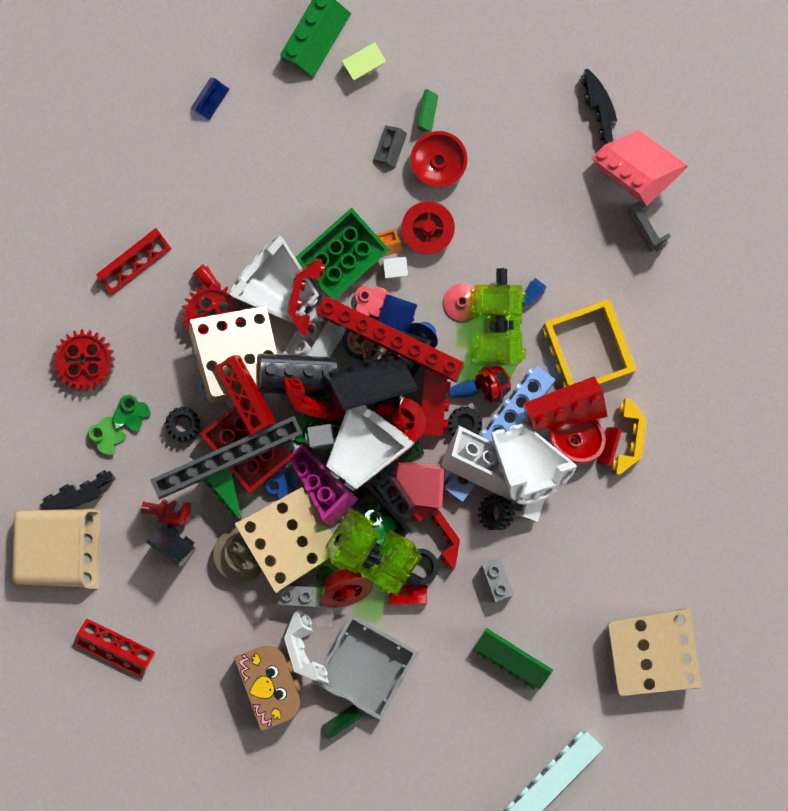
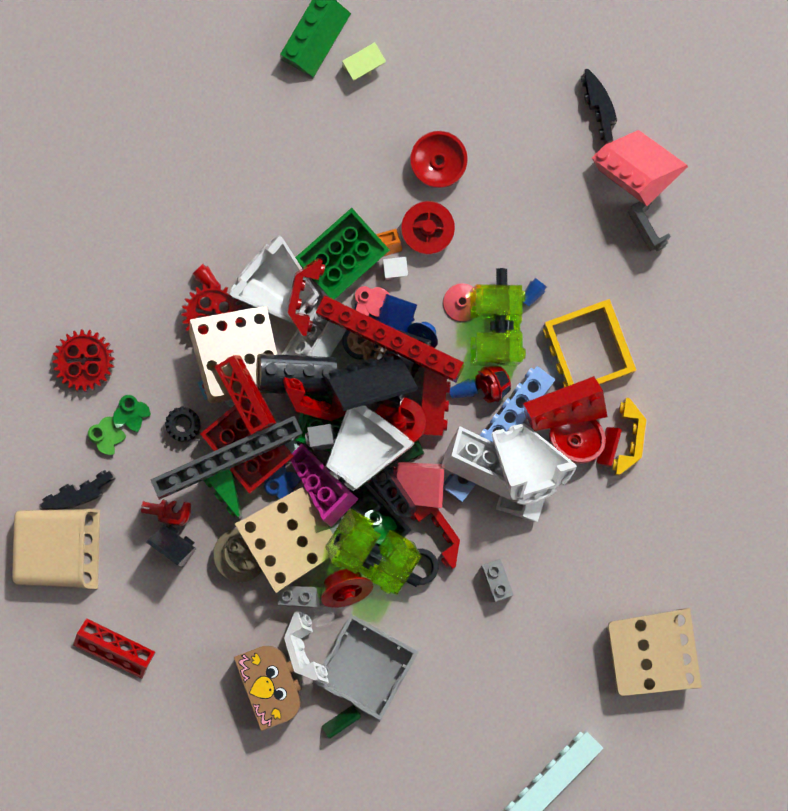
red fence [96,228,172,295] -> none
clear blue slope [191,77,229,120] -> none
clear green tile [316,566,335,586] -> none
dark grey slope [373,125,407,168] -> none
red slope [388,585,427,605] -> none
green slope [418,89,438,132] -> none
black tyre [448,406,482,437] -> none
green slope [473,628,553,690] -> none
black tyre [478,495,515,530] -> none

